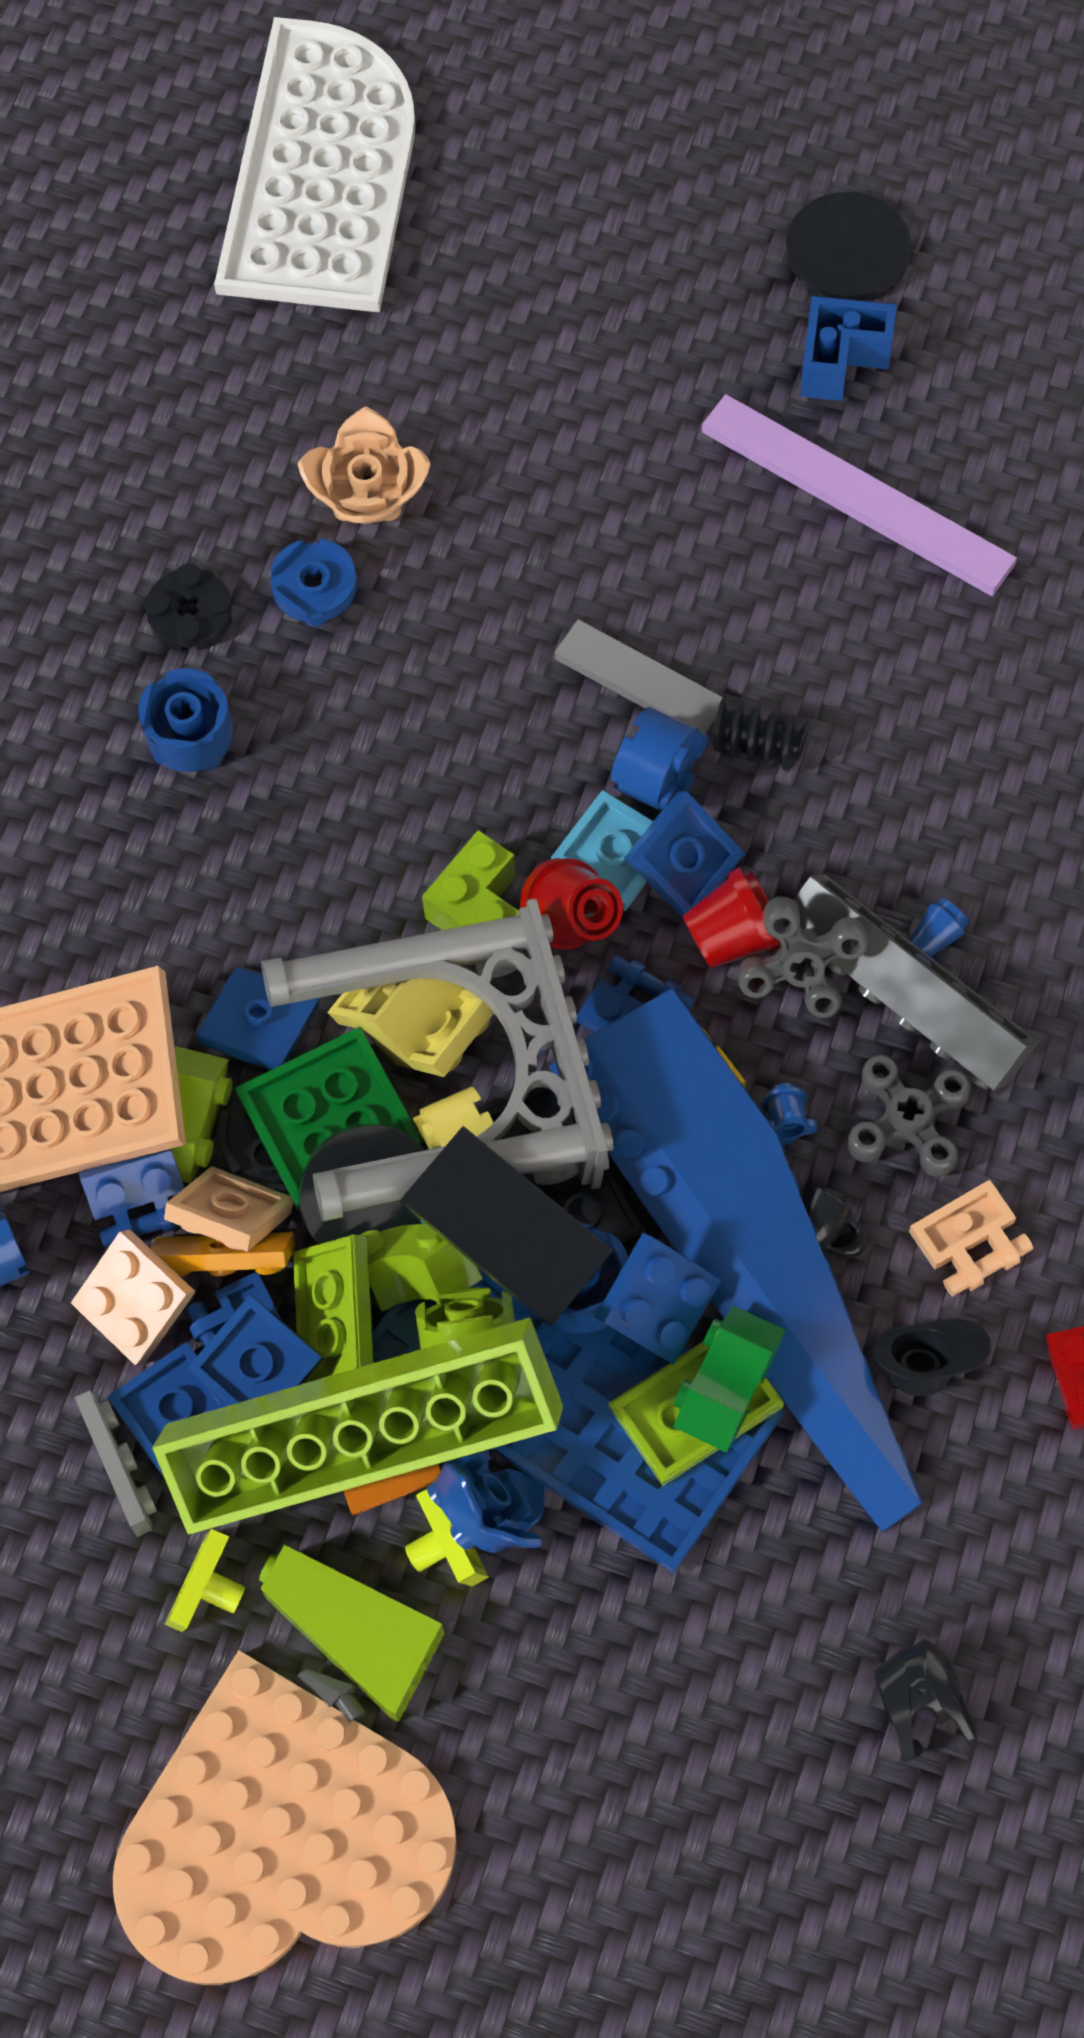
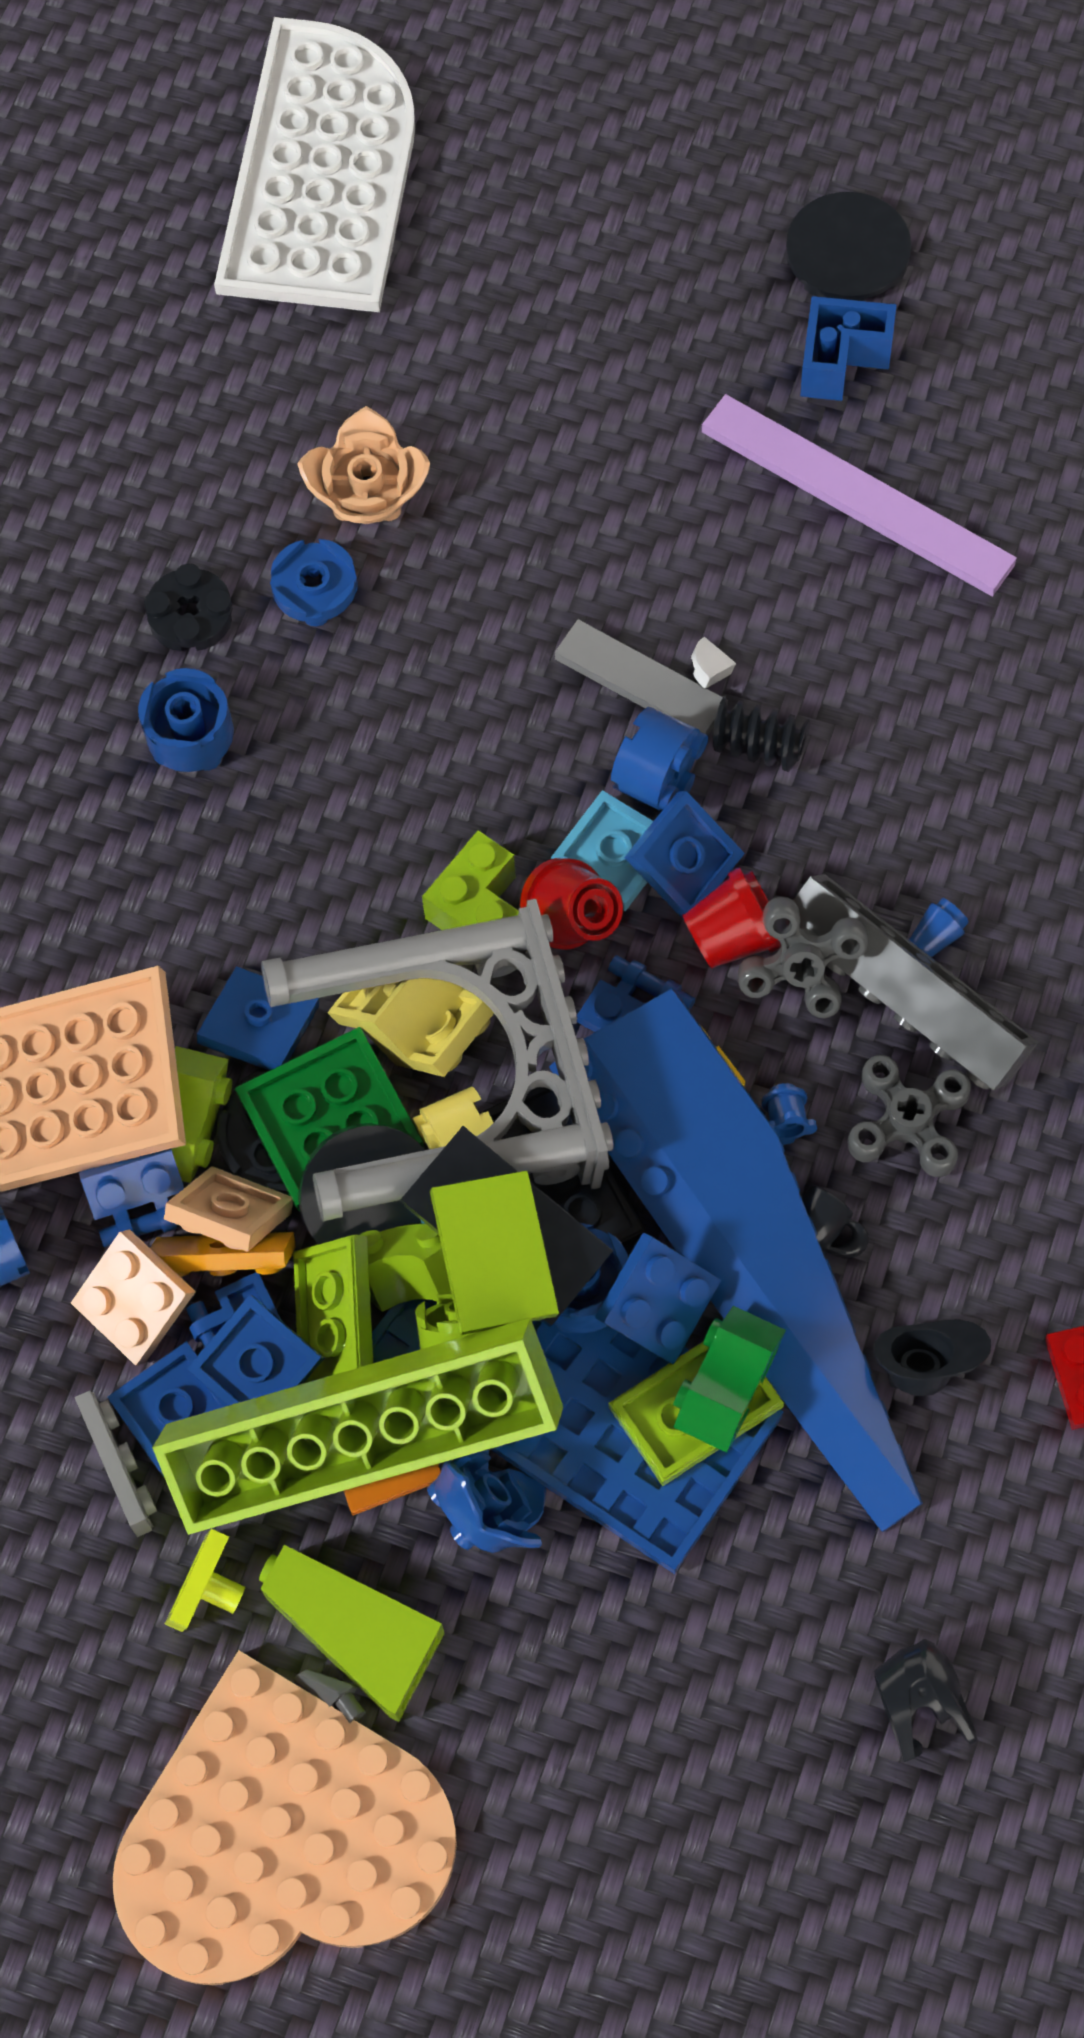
neon yellow tile [405,1489,489,1587] -> none
light nougat plate [909,1179,1033,1297] -> none
none -> lime tile [430,1171,559,1335]
none -> white tile [691,637,736,689]

